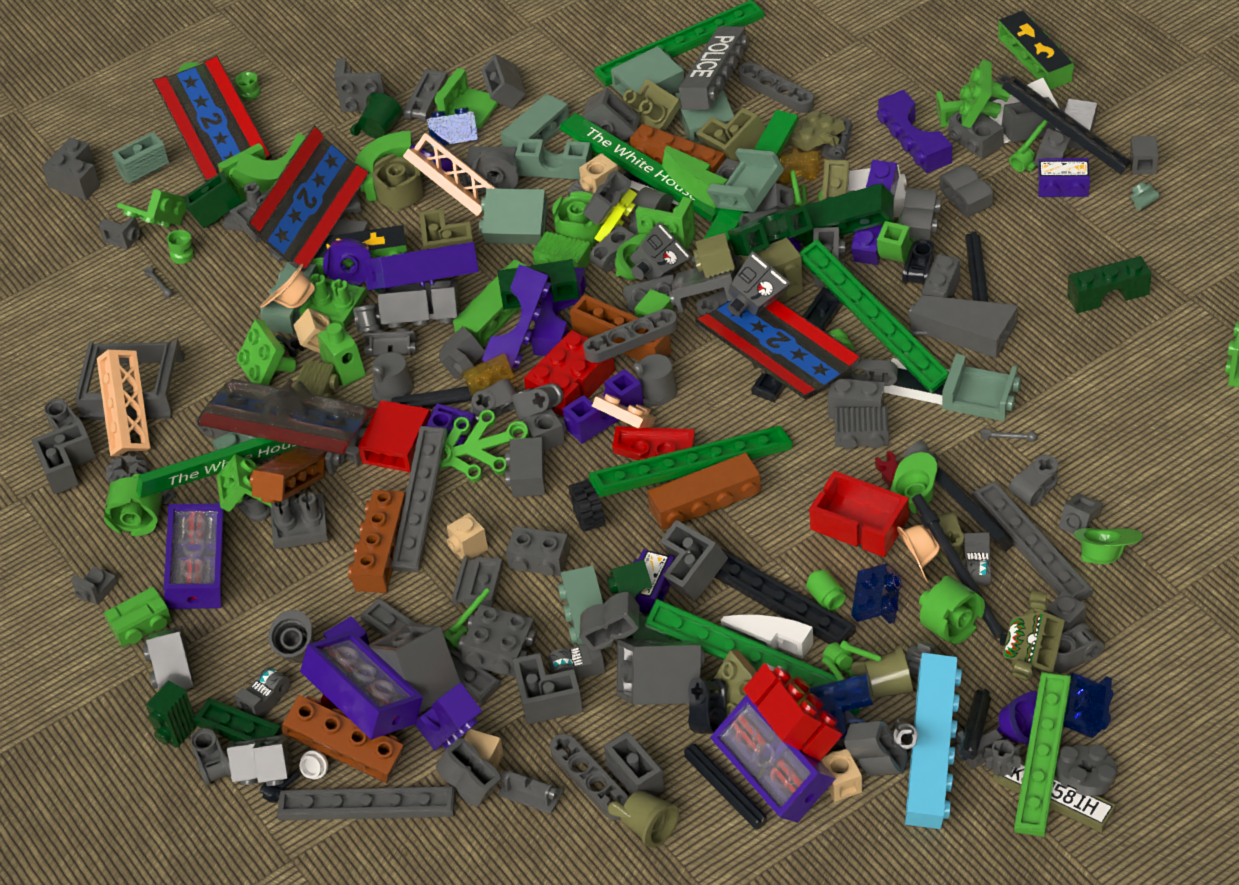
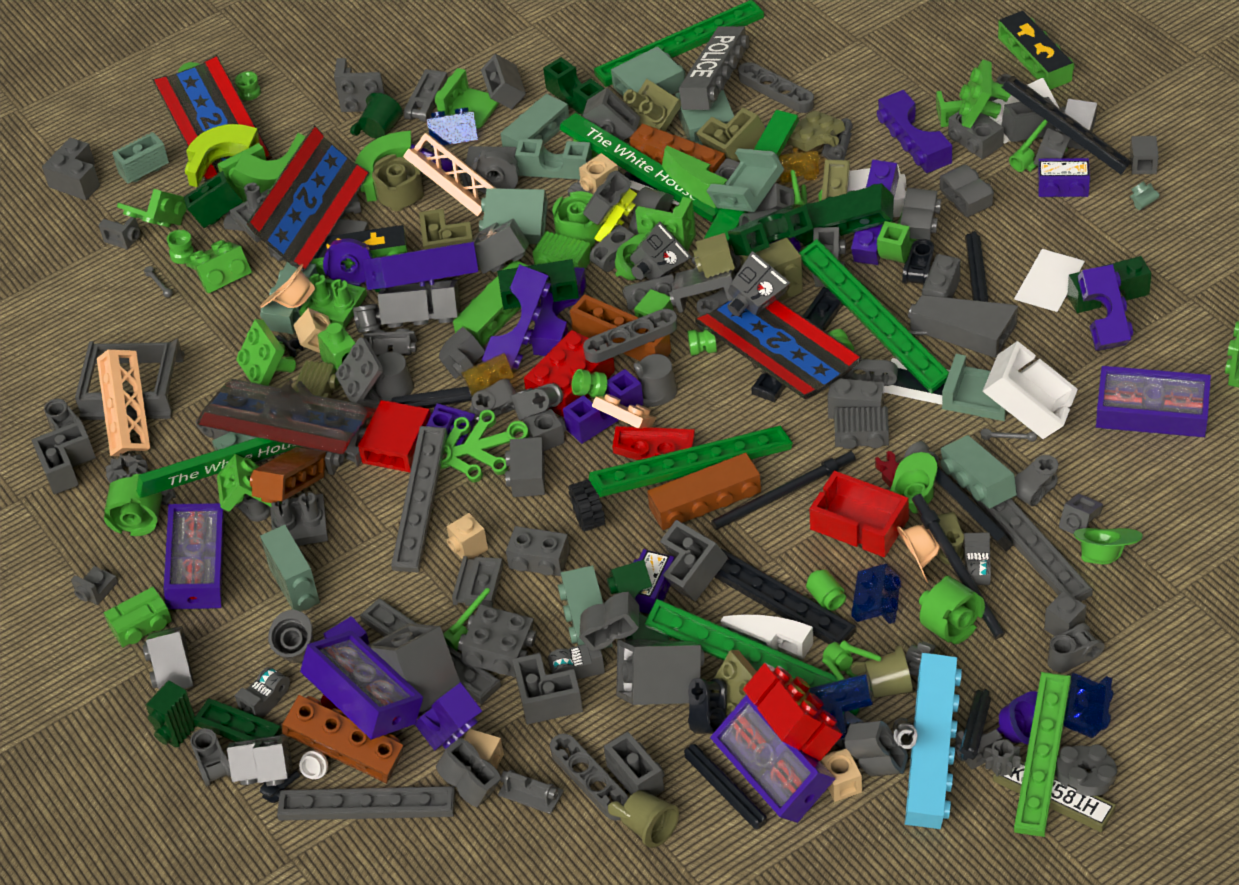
dark orange brick [348,490,406,593] -> none
olive torso [1000,590,1065,681] -> none
none -> lime arch [185,124,260,188]
none -> bright green bracket [185,240,252,293]
none -> sand green brick [260,525,320,612]
none -> dark grey bracket [335,337,382,412]
none -> dark grey brick [472,218,529,274]
none -> dark green arch [543,57,605,119]
none -> bright green wheel [572,369,607,398]
none -> bright green wheel [687,328,717,356]
none -> black bar [711,451,856,530]
none -> sand green brick [940,435,1017,509]
none -> white piece [983,341,1078,439]
none -> white sticker [1014,249,1084,312]
none -> dark purple arch [1077,264,1133,351]
none -> brick [1096,366,1211,438]

